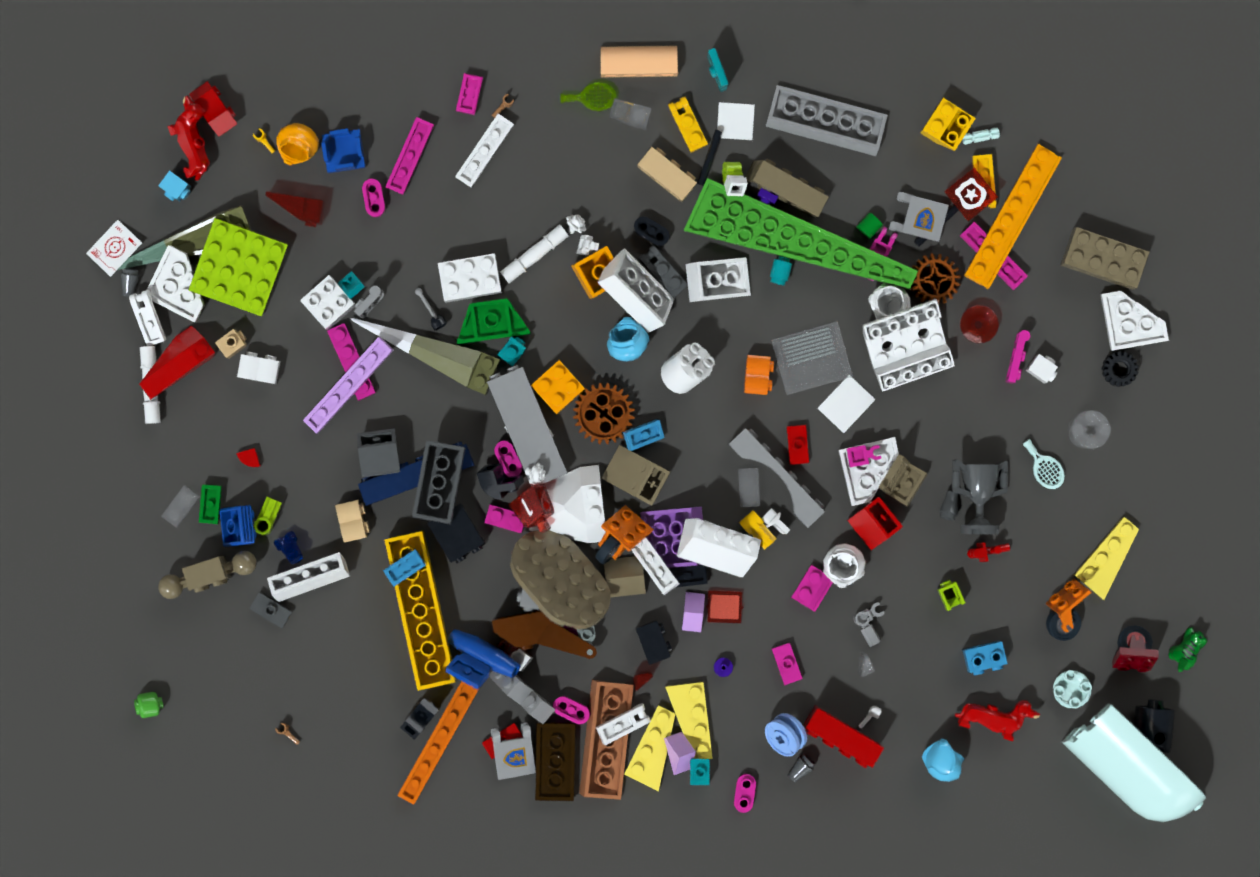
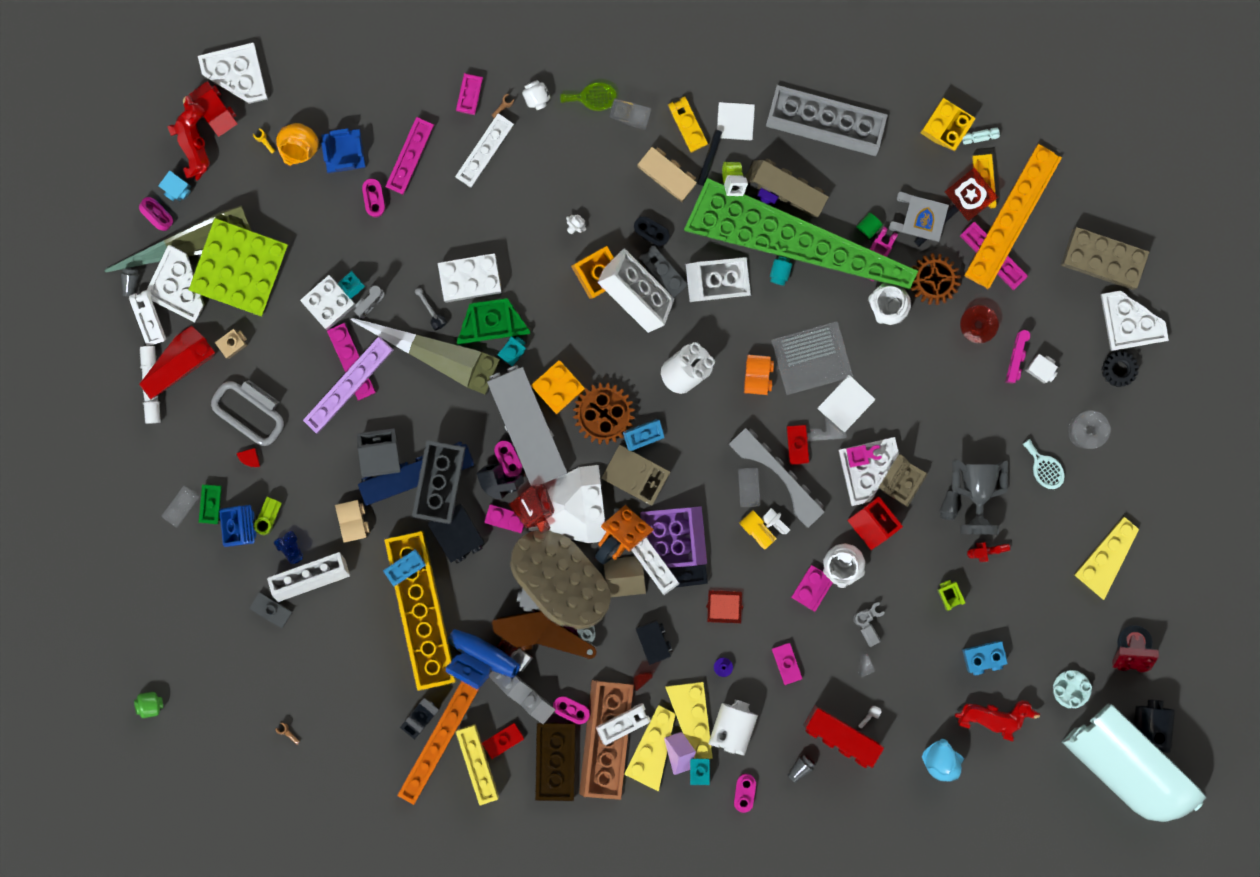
white sticker [86,220,142,277] -> none
dark tan brick [158,551,257,599] -> none
white brick [237,351,280,384] -> none
clear red slope [265,192,325,227] -> none
light grey flag [490,722,536,780] -> none
white piece [500,224,569,284] -> none
white plant [525,463,546,486] -> none
white plate [576,235,599,256] -> none
light nougat brick [601,46,678,77] -> none
medium azure helmet [607,317,650,362] -> none
white slope [677,518,761,577] -> none
lavender slope [682,592,705,632] -> none
teal plate [707,48,728,92] -> none
light blue wheel [765,713,807,757] -> none
white slope [863,299,955,392] -> none
orange plate [1045,579,1091,641] -> none
green animal [1168,628,1207,672] -> none
none -> dark pink plate [139,197,173,231]
none -> white plate [198,43,268,104]
none -> light grey bar [211,380,284,446]
none -> light yellow brick [456,724,499,806]
none -> white head [522,80,550,110]
none -> white cylinder [709,699,758,755]
none -> clear slope [807,417,847,441]

